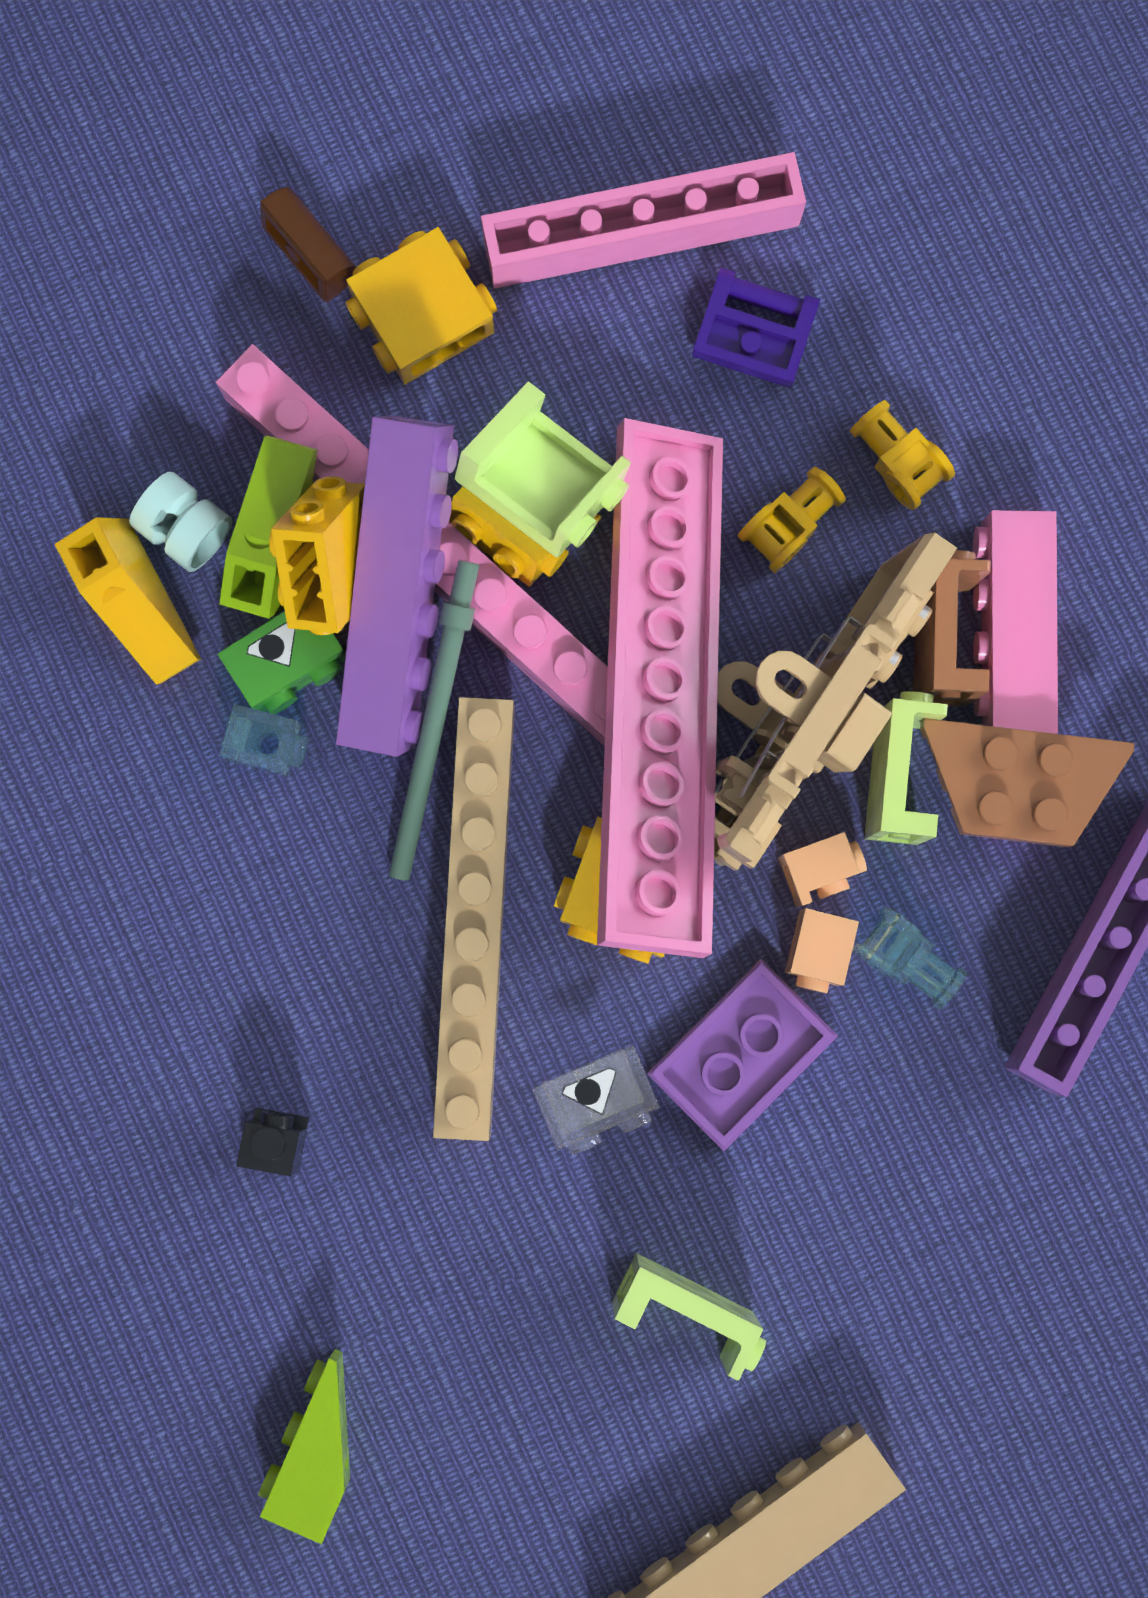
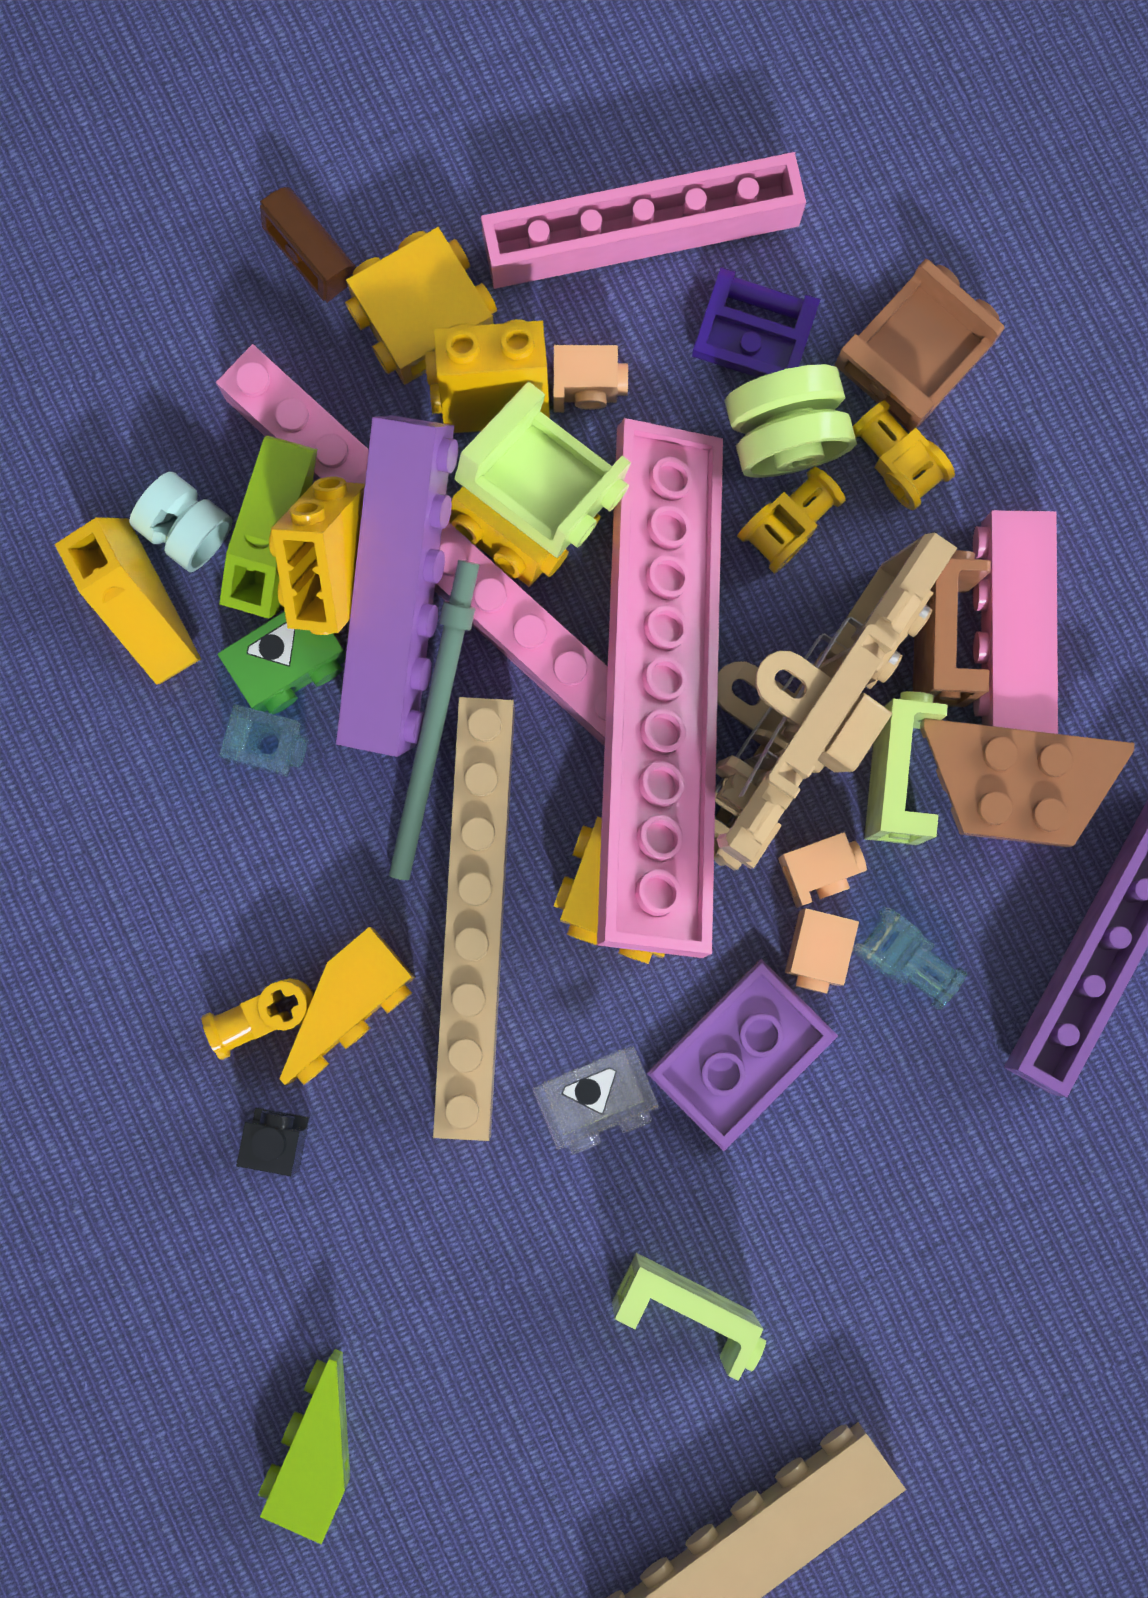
none -> yellow connector [201,978,313,1060]
none -> yellow slope [280,927,415,1085]
none -> yellow brick [425,319,550,433]
none -> light nougat brick [554,345,628,412]
none -> yellowish green wheel [724,364,857,478]
none -> nougat panel [834,259,1005,432]

